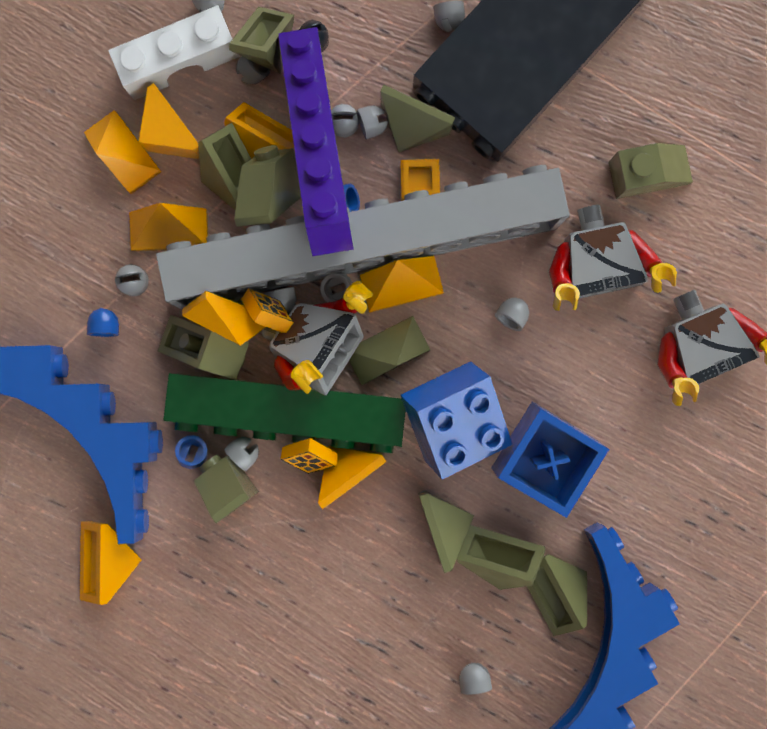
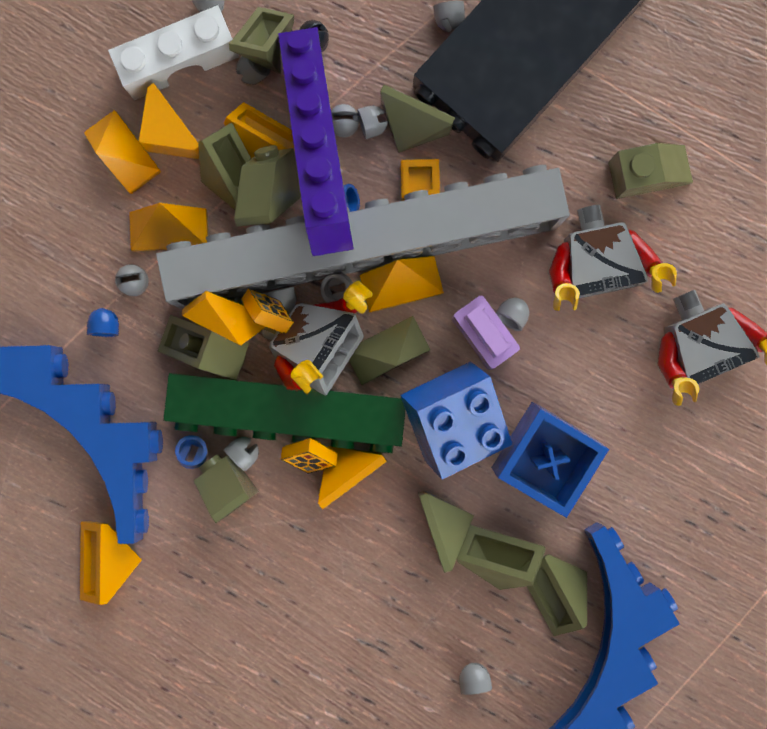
none -> lavender piece [452,296,520,370]

